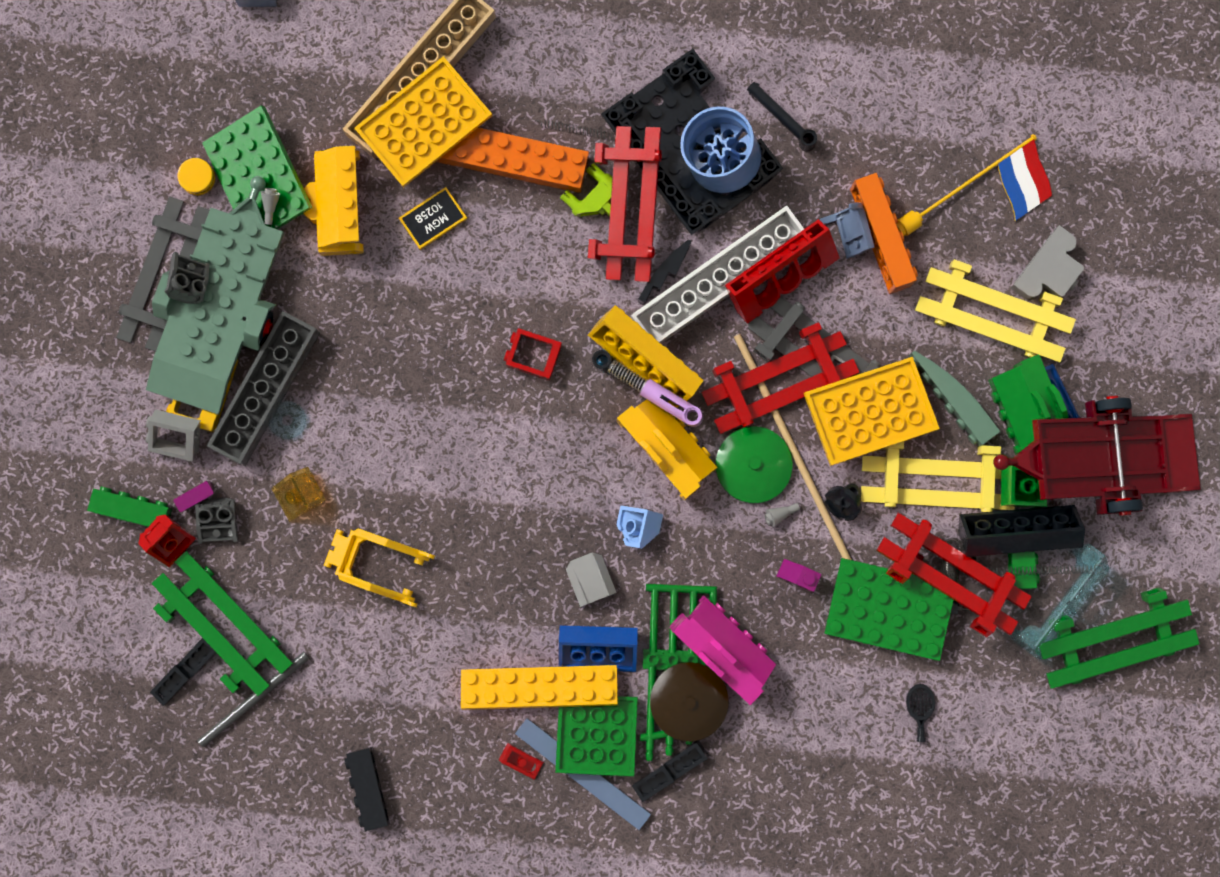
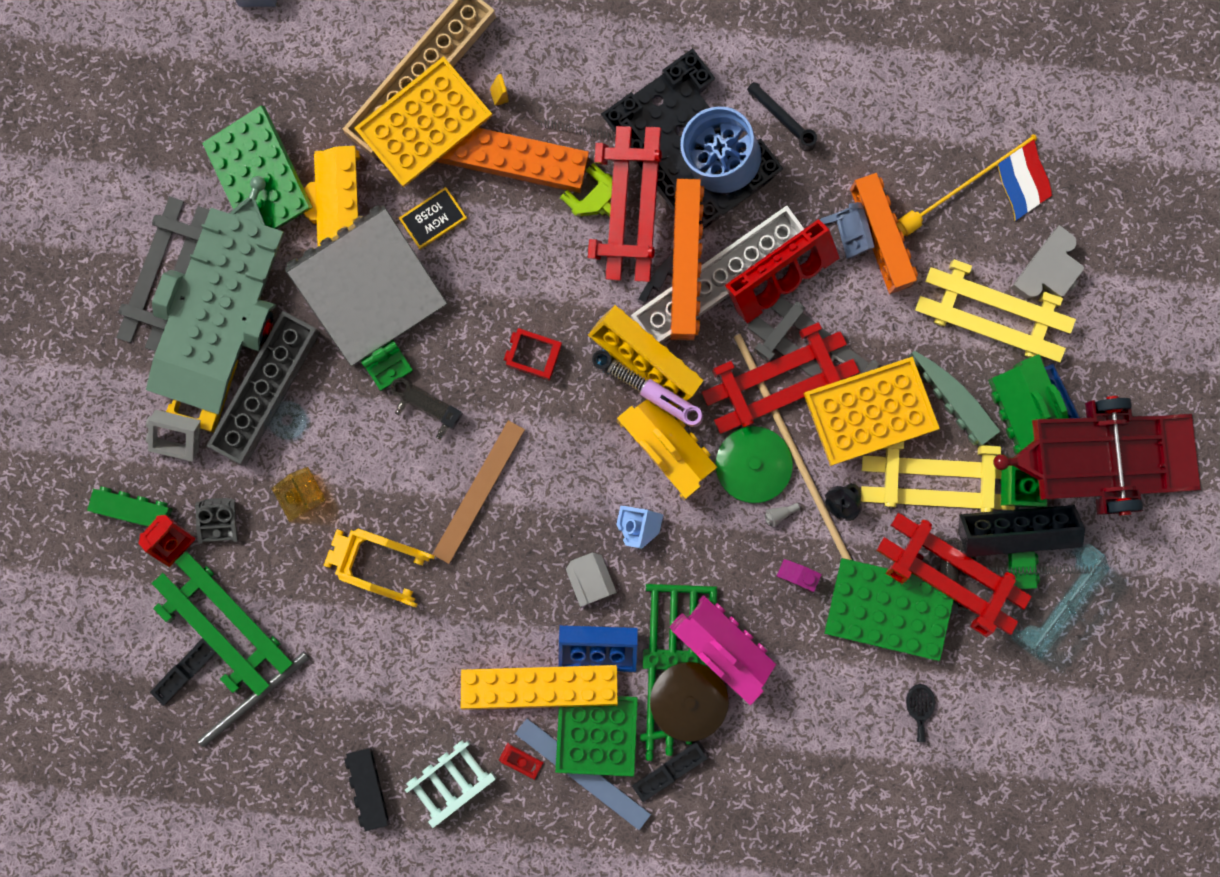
dark grey slope [164,252,210,304] -> none
magenta slope [173,481,214,512] -> none
yellow head [177,158,216,196] -> none
light grey cone [261,188,280,225] -> none
green fence [1038,587,1199,689] -> none
none -> flat silver panel [285,205,448,367]
none -> green plate [361,340,413,391]
none -> clear smoke piece [391,378,463,440]
none -> light aqua fence [405,740,497,828]
none -> medium nougat tile [432,420,525,564]
none -> yellow slope [490,74,509,106]
none -> orange brick [670,179,704,340]

